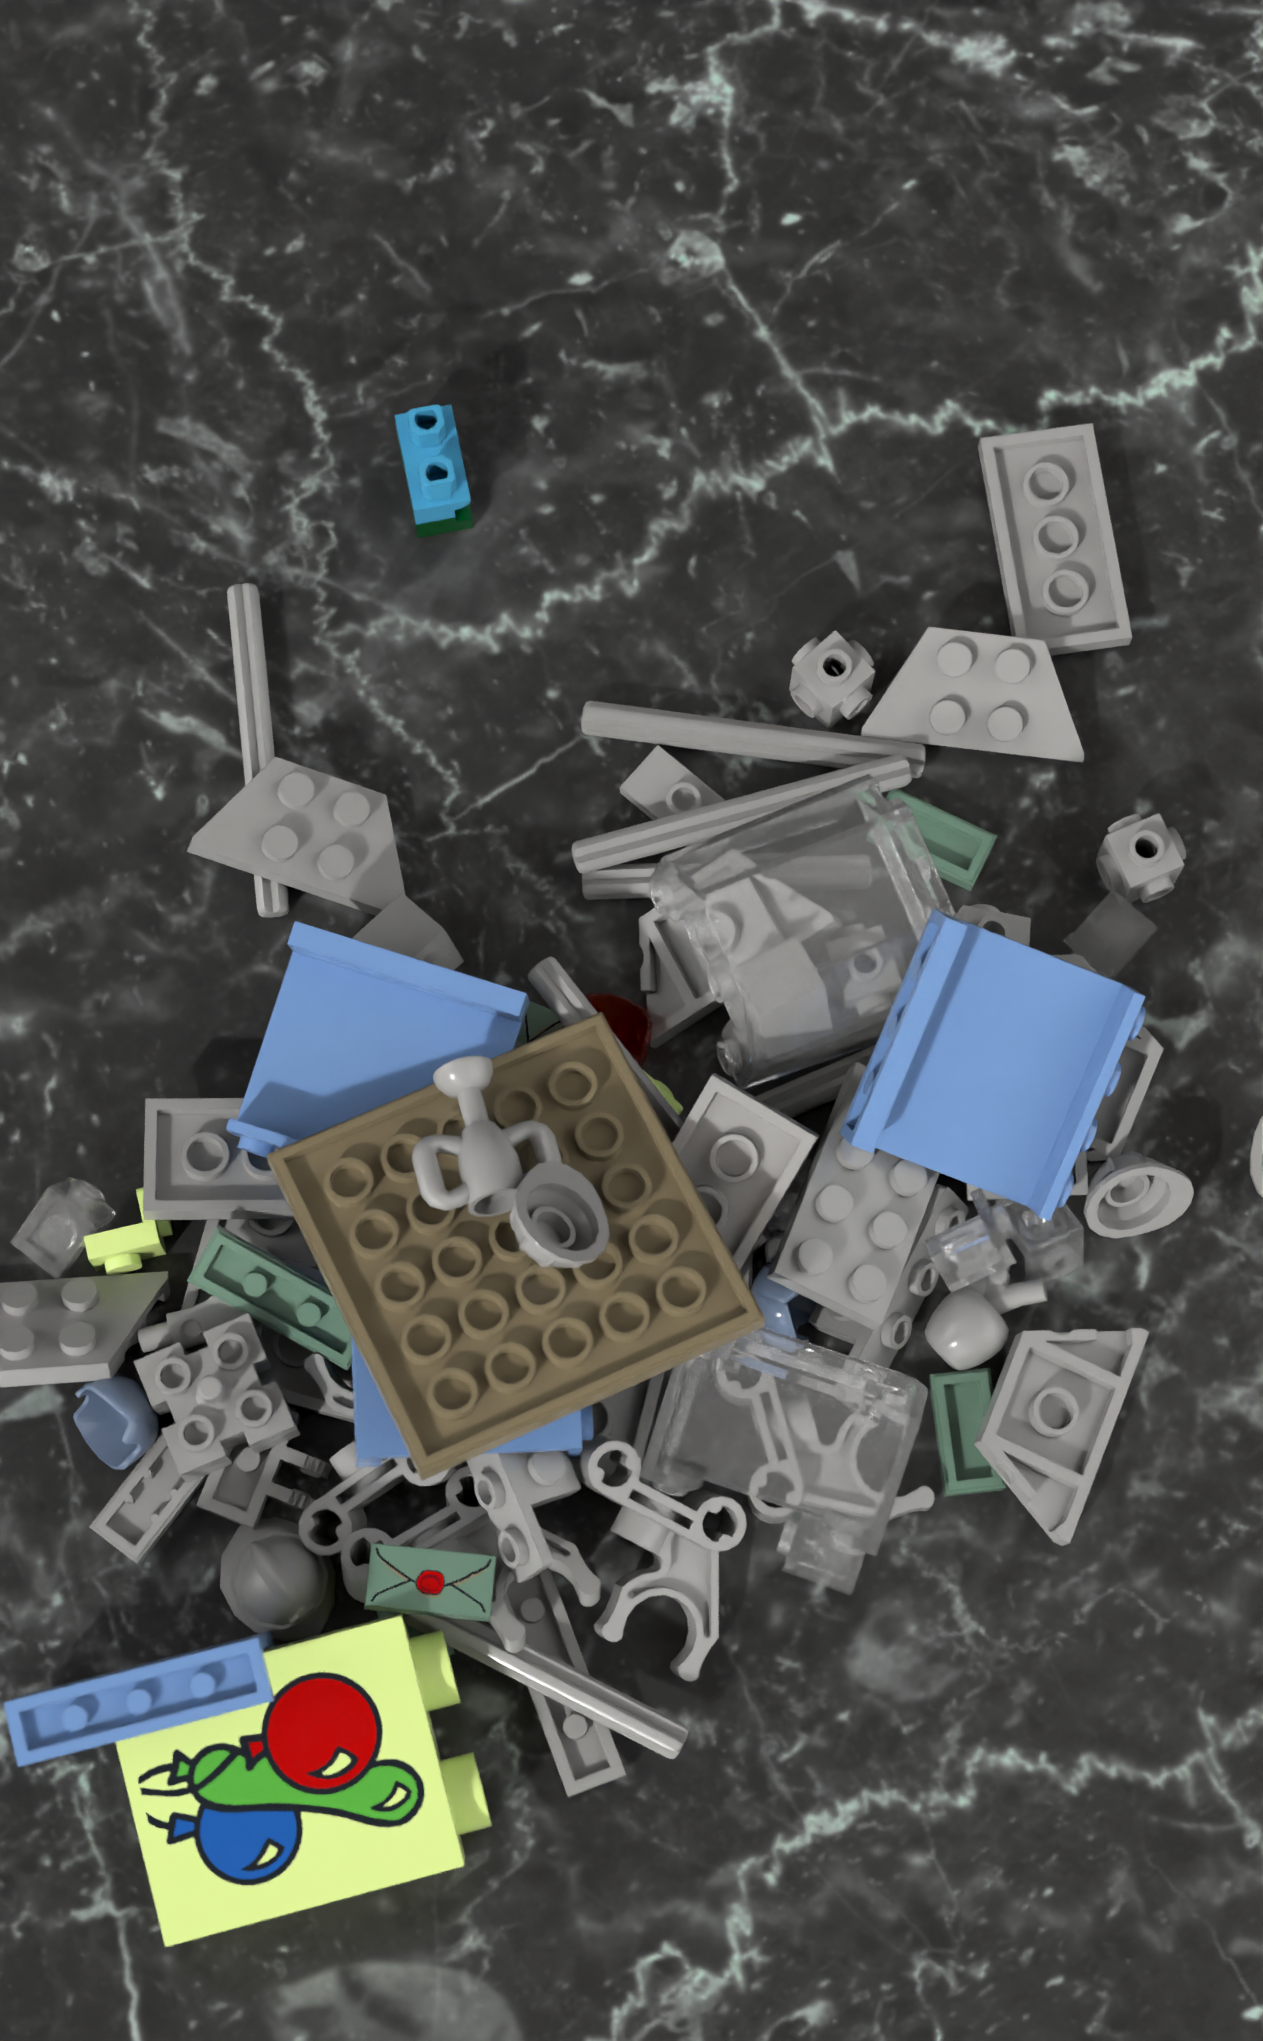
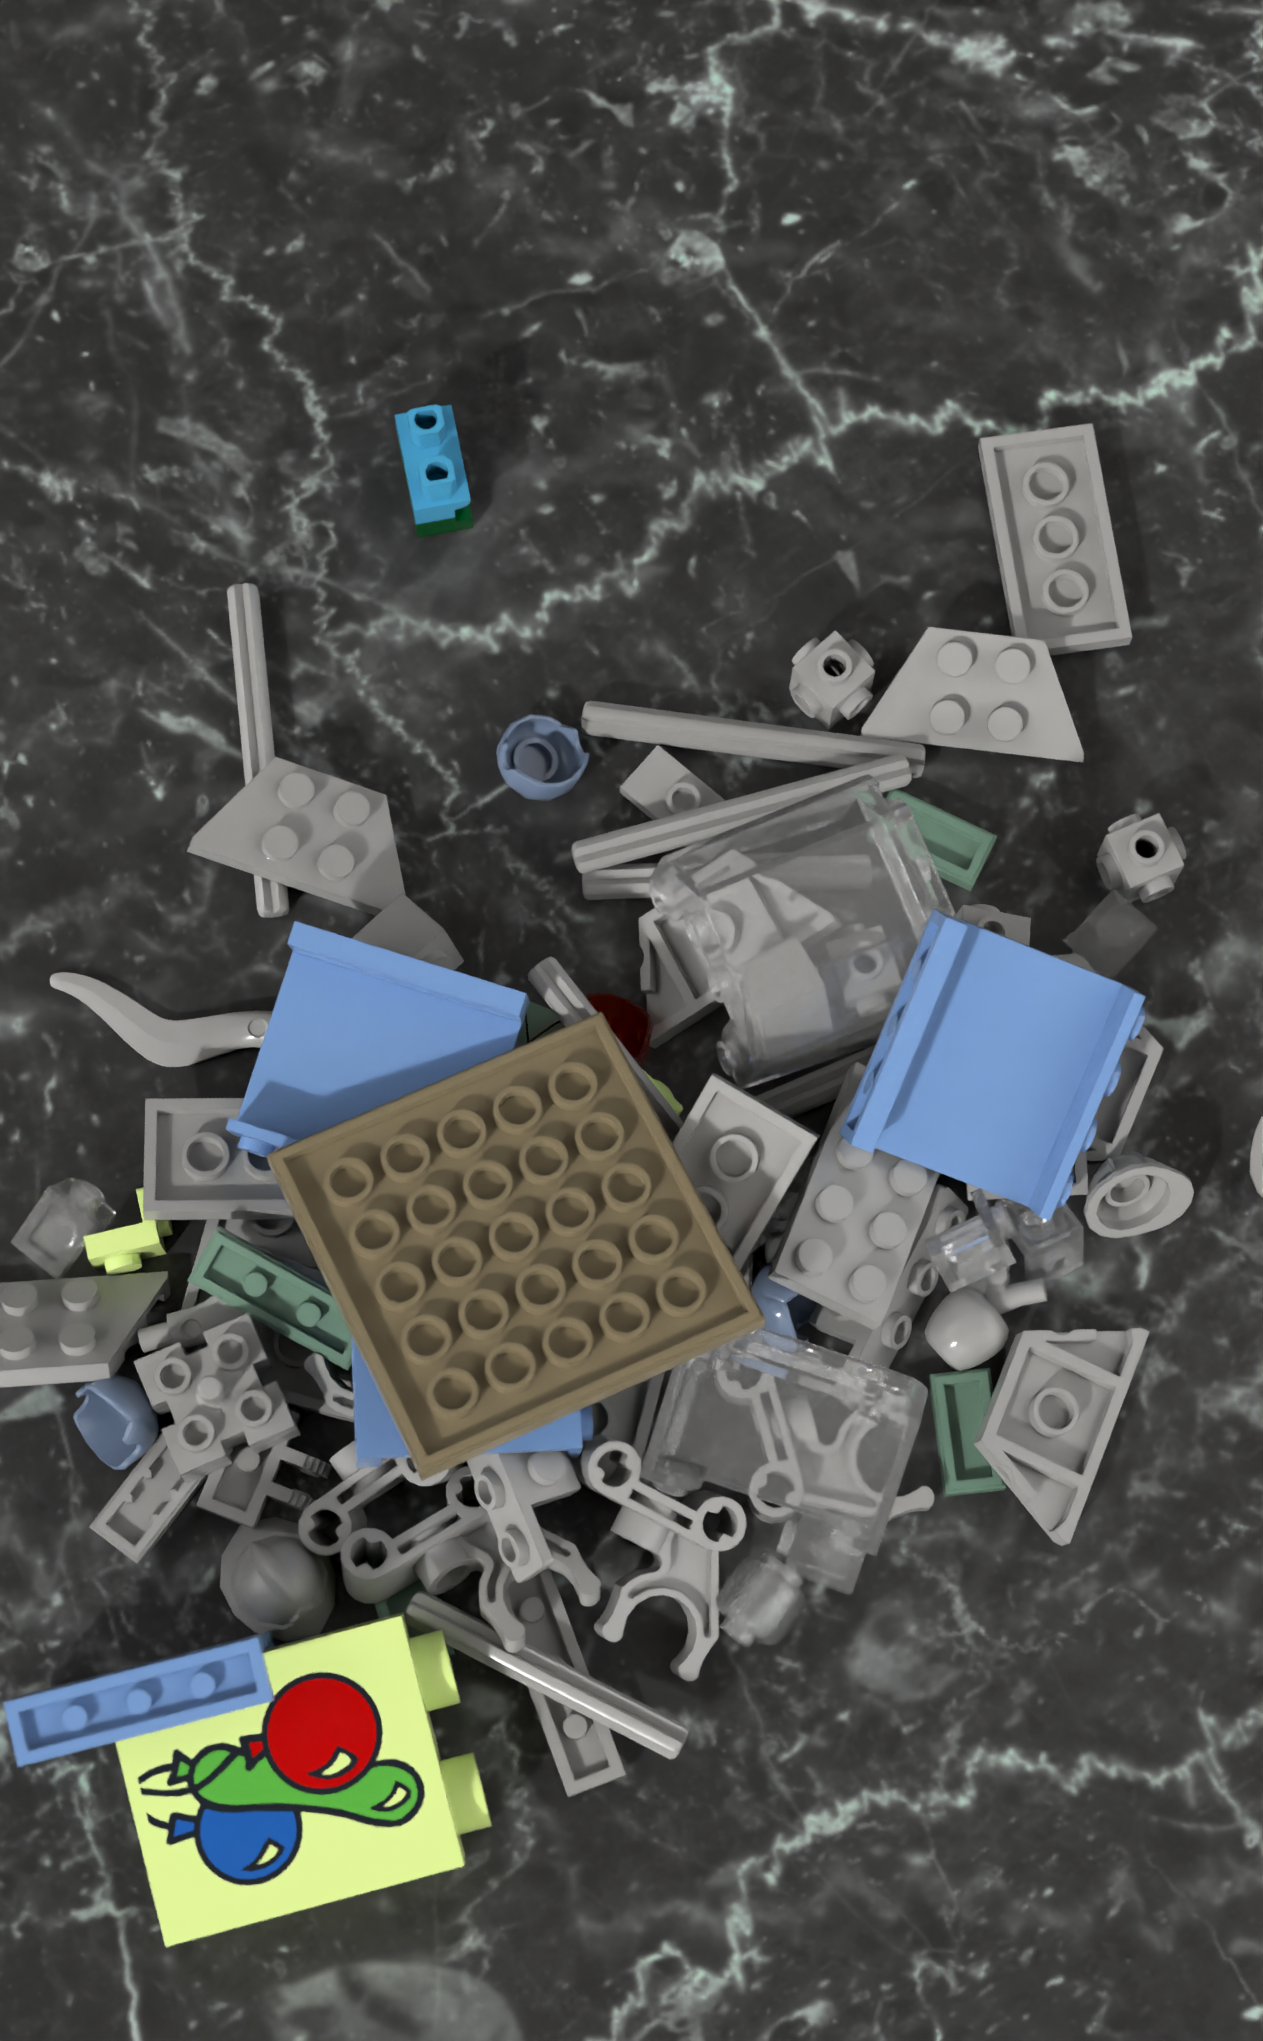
sand green tile [364,1543,496,1622] -> none
light grey piece [412,1056,563,1217] -> none
light grey piece [510,1161,610,1268] -> none
none -> light grey piece [50,972,273,1067]
none -> sand blue hair [496,714,589,801]
none -> clear head [715,1553,806,1649]

